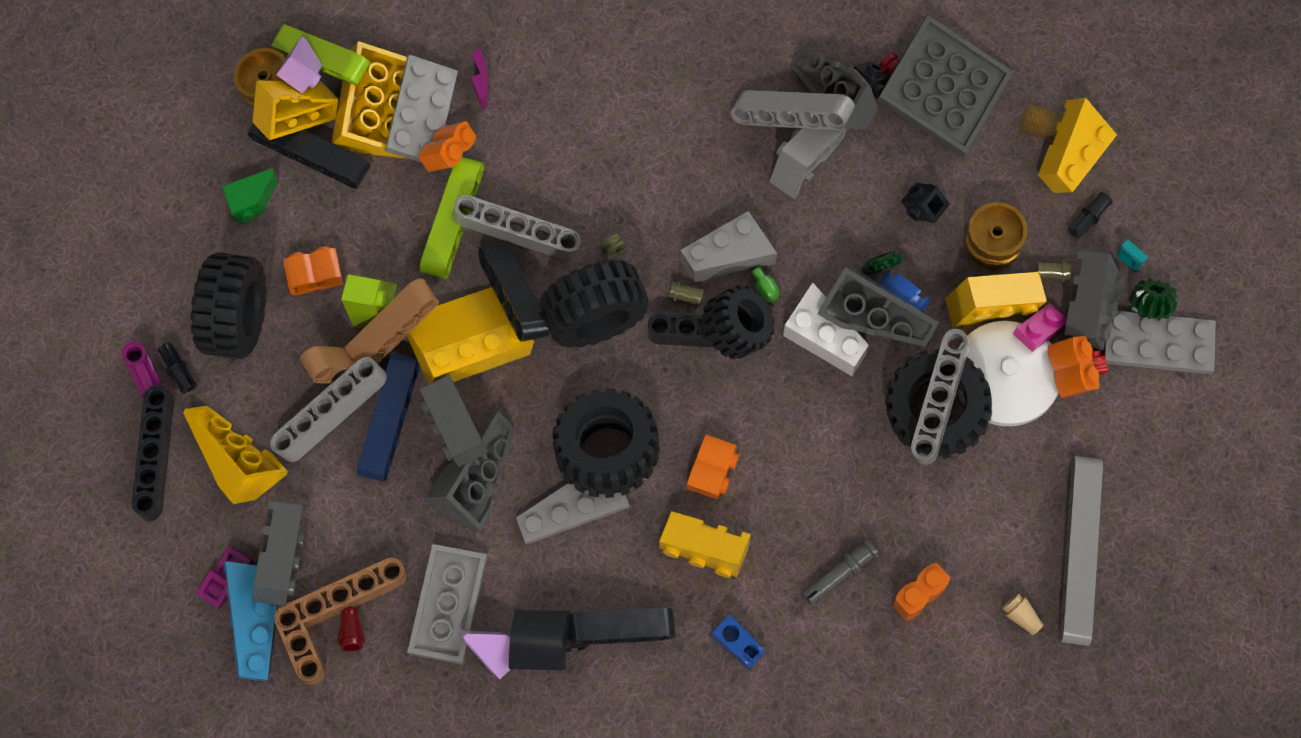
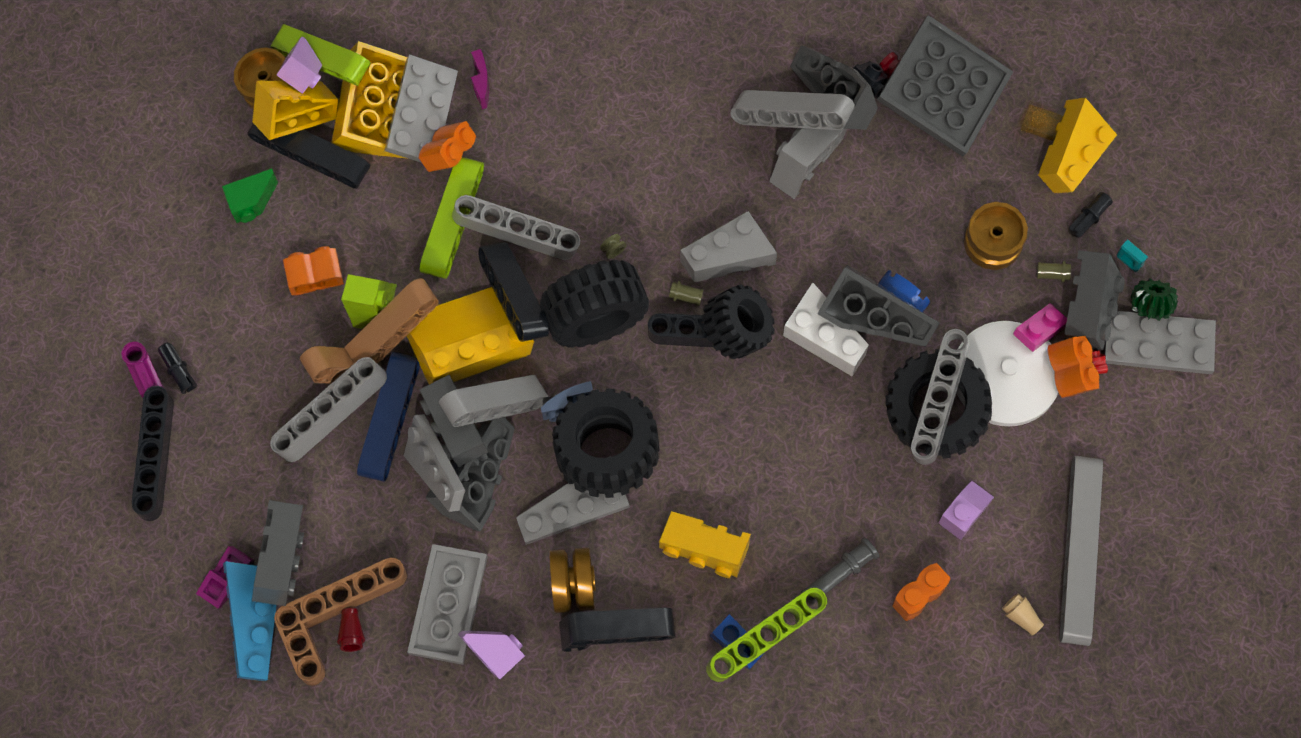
yellow wedge [183,406,288,504] -> none
black tyre [190,252,266,359] -> none
black slope [509,610,570,671] -> none
orange brick [687,434,740,500] -> none
bright green cylinder [751,267,780,303] -> none
dark green gear [861,251,903,275] -> none
black brick [901,182,950,223] -> none
yellow wedge [945,272,1047,328] -> none
none -> light grey wing [404,414,465,512]
none -> light grey beam [439,375,550,427]
none -> sand blue slope [541,381,593,422]
none -> pearl gold wheel [550,547,596,613]
none -> lime beam [706,588,827,682]
none -> lavender slope [939,481,994,540]

